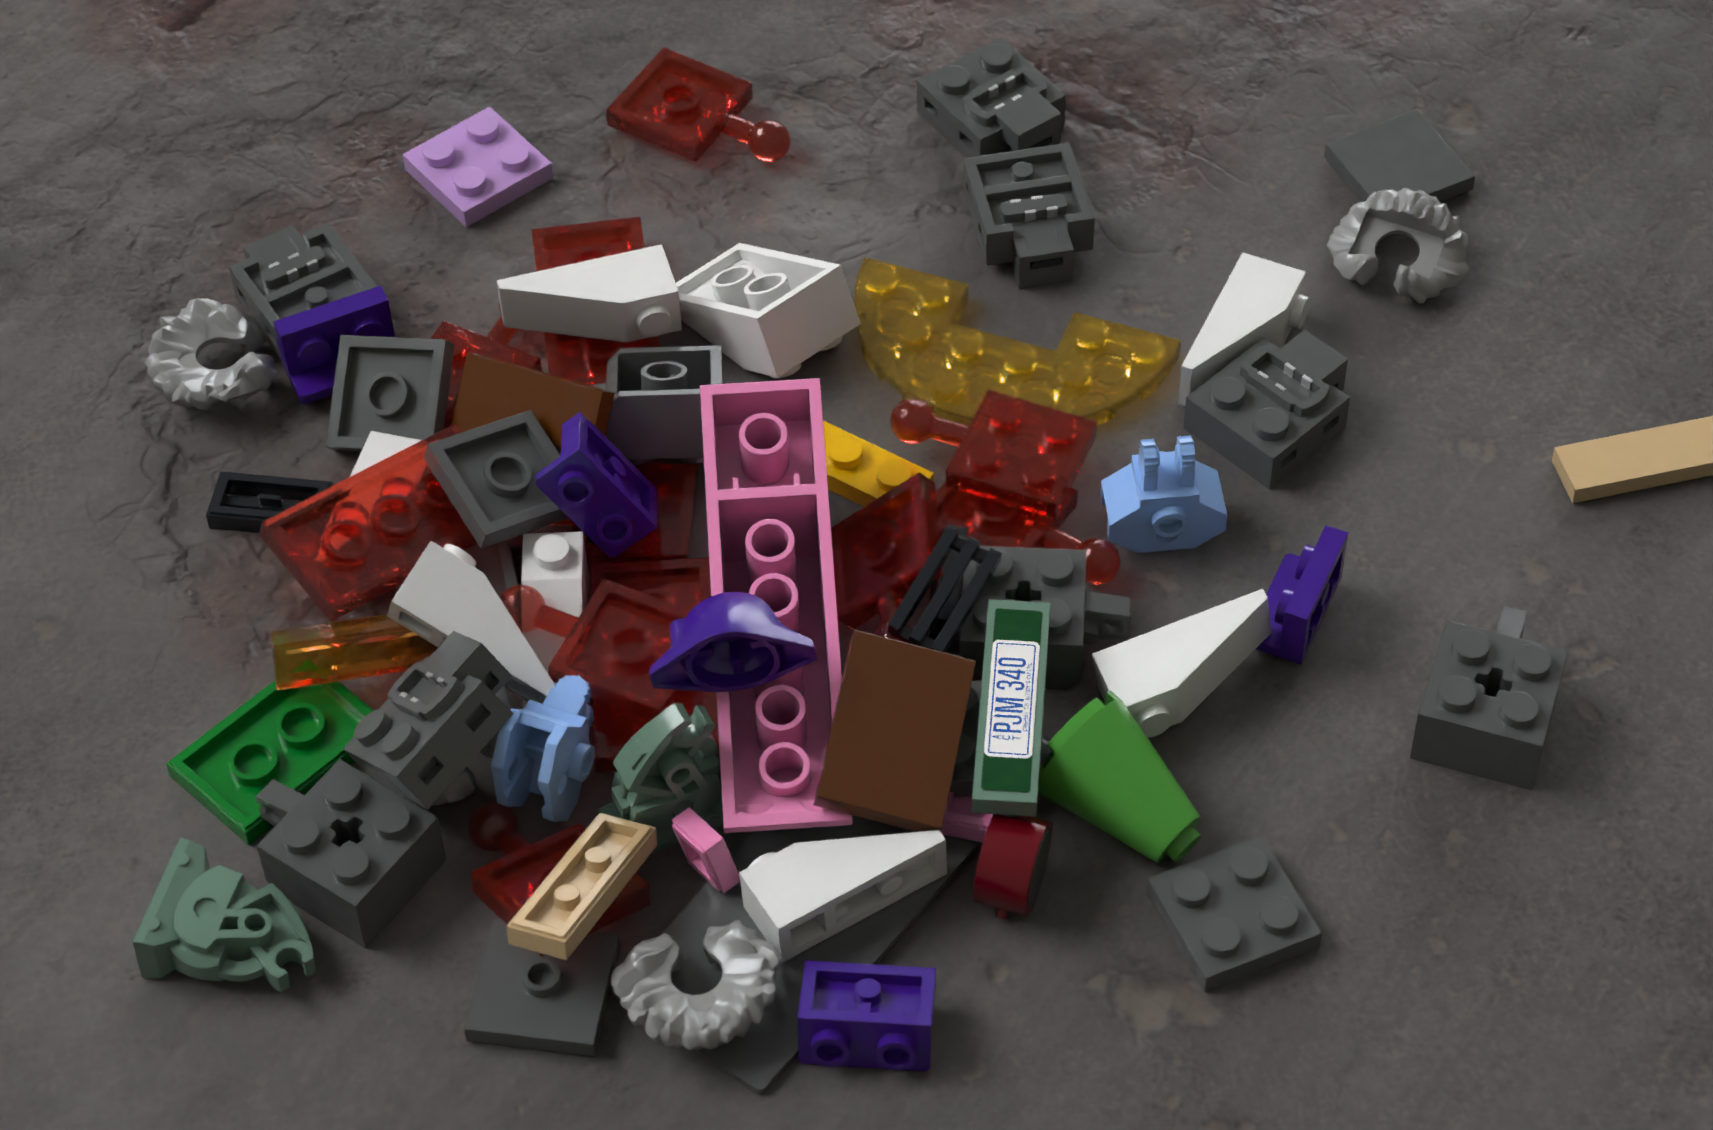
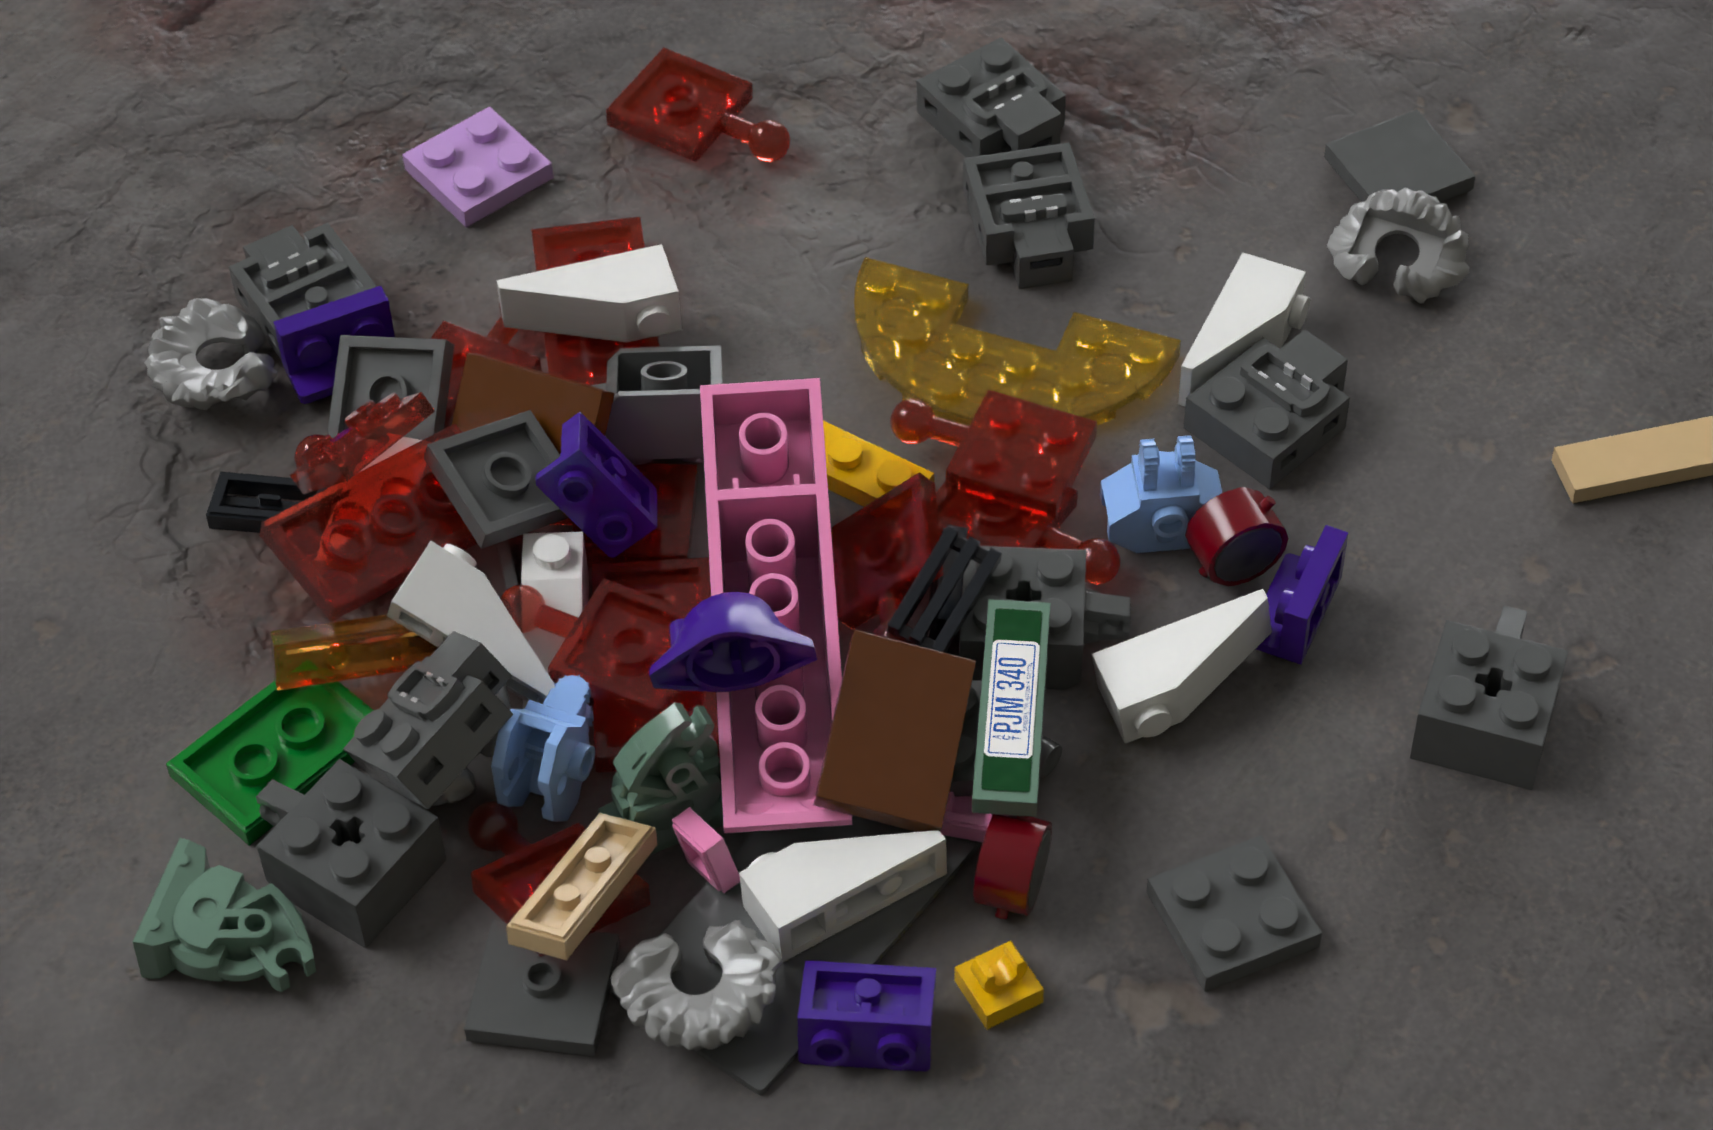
white slope [676,243,861,378] -> none
bright green cone [1038,691,1202,864] -> none
none -> clear red plate [290,392,435,494]
none -> yellow tile [954,940,1044,1030]
none -> dark red piece [1185,487,1289,586]

